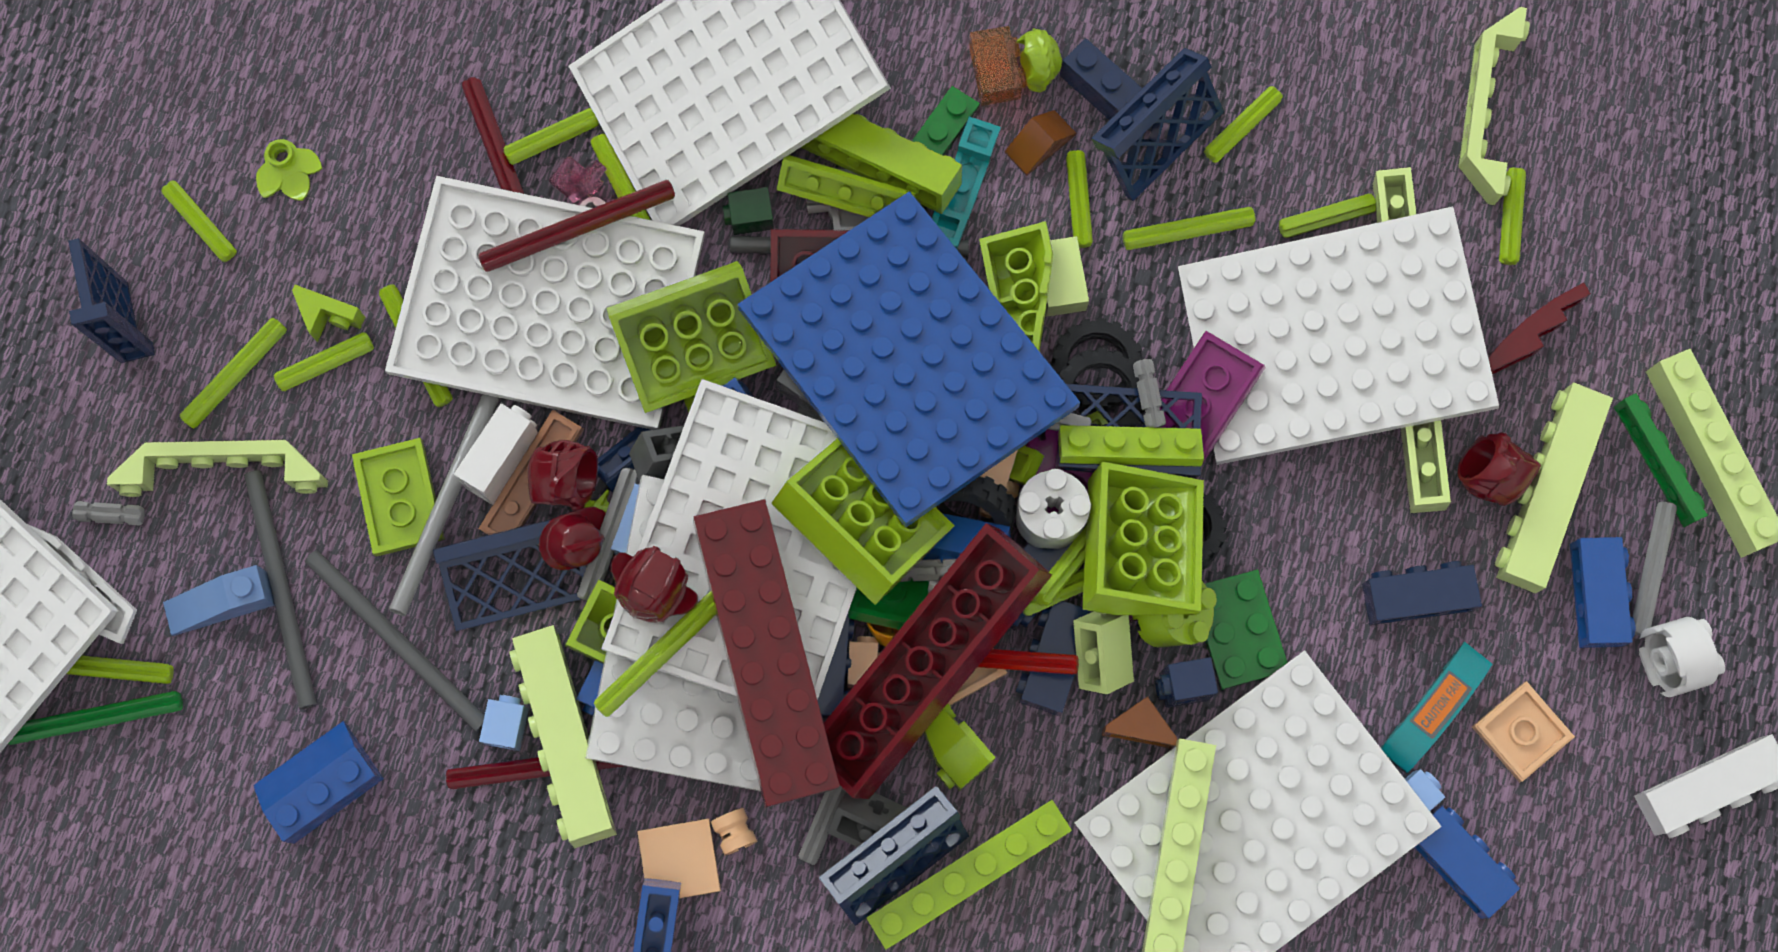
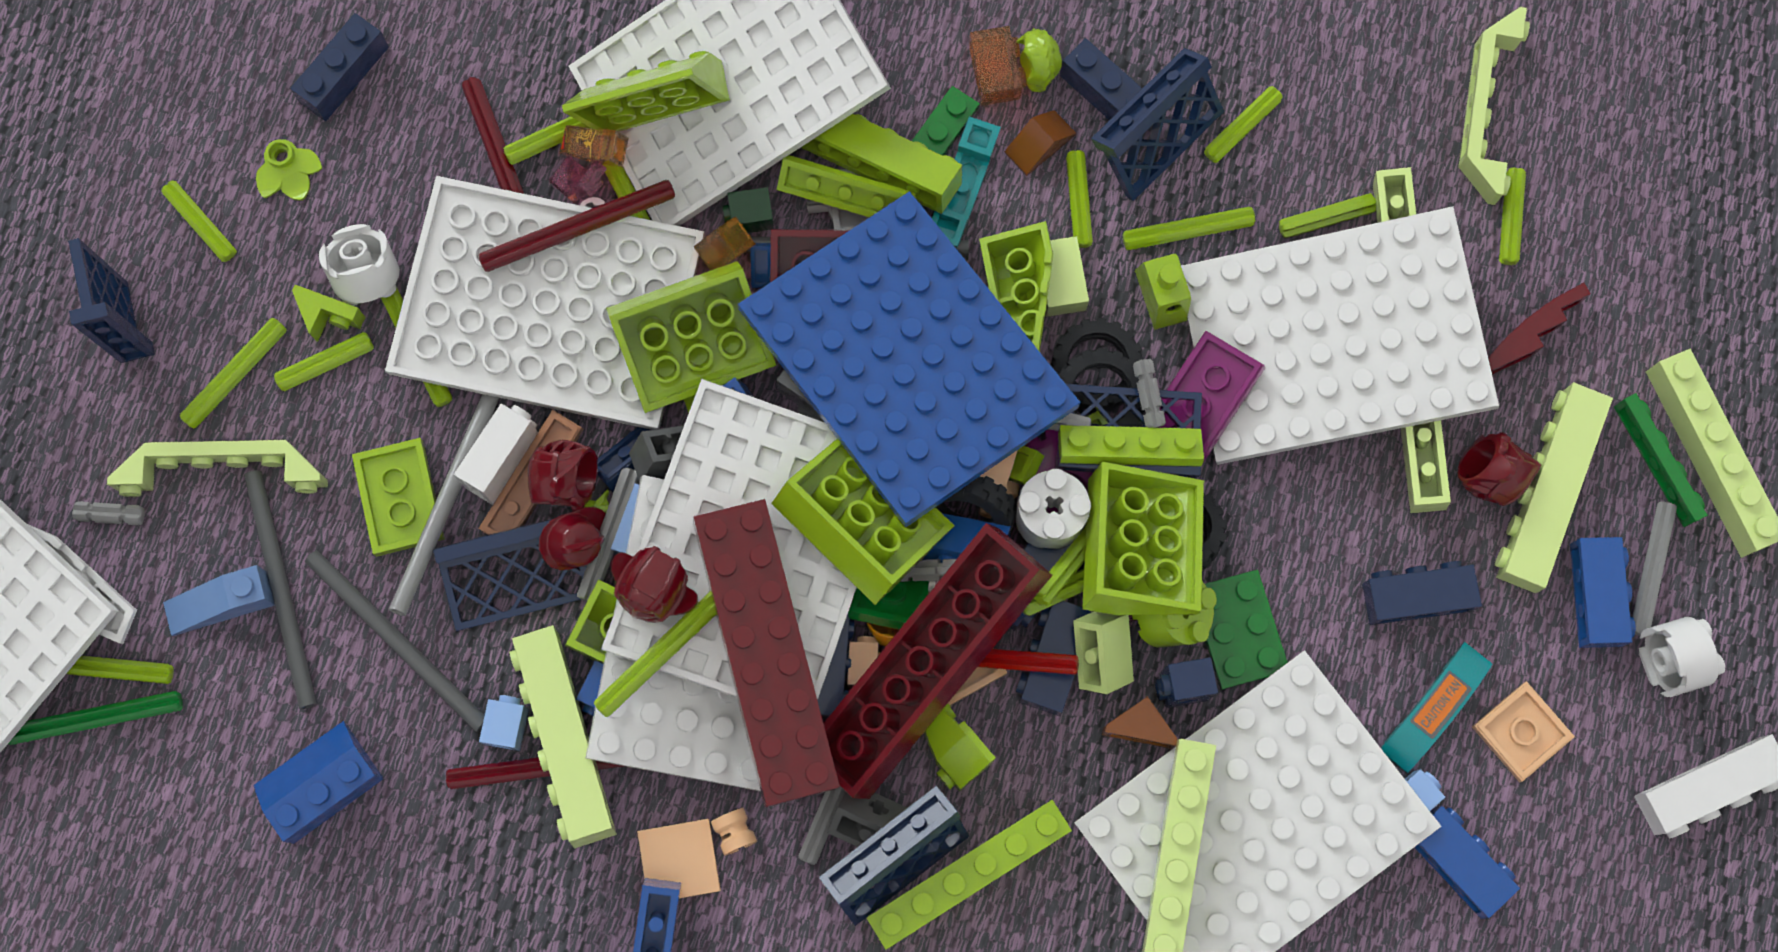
none -> dark blue brick [290,13,389,122]
none -> white brick [319,224,400,306]
none -> clear orange leg [559,125,629,168]
none -> lime slope [562,51,730,135]
none -> clear orange brick [693,216,756,270]
none -> blue piece [750,243,771,288]
none -> lime torso [1135,254,1191,330]

